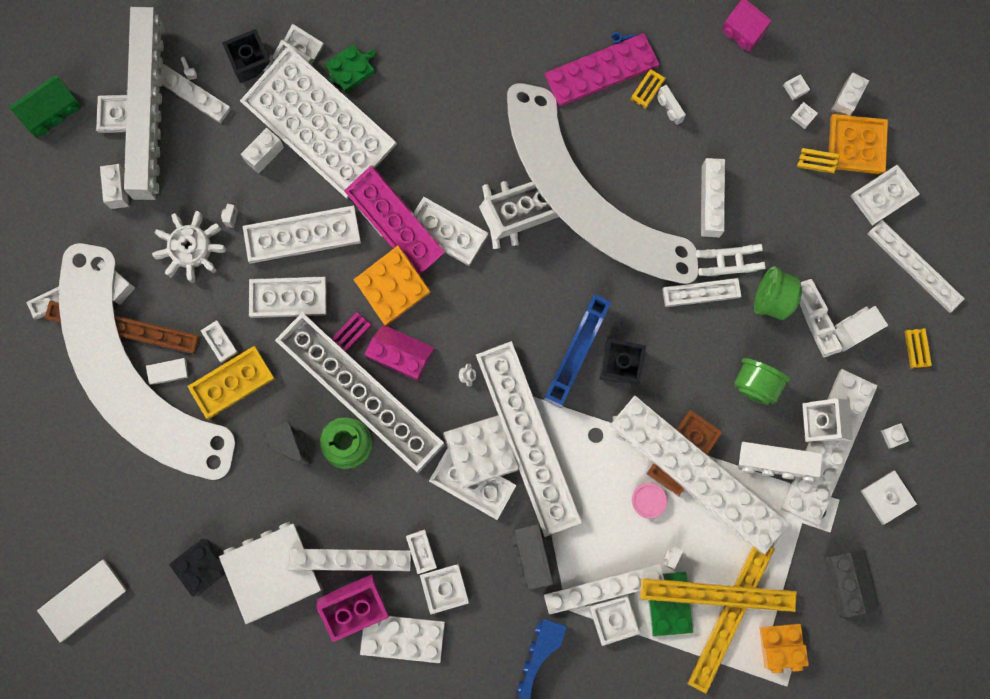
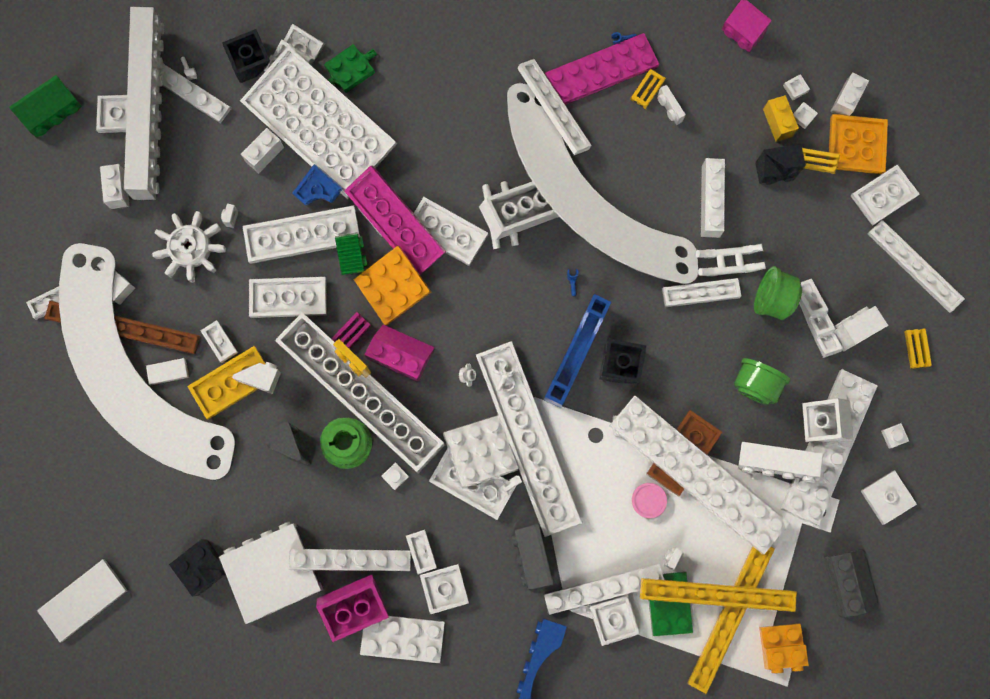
none -> white slope [232,362,281,394]
none -> blue tile [292,164,344,206]
none -> yellow plate [333,339,371,378]
none -> green brick [335,232,368,275]
none -> white plate [382,462,409,490]
none -> white hand [497,363,514,391]
none -> white tile [501,476,522,493]
none -> white plate [517,59,592,155]
none -> blue hand [567,269,579,296]
none -> black slope [755,144,806,185]
none -> yellow brick [763,95,799,142]

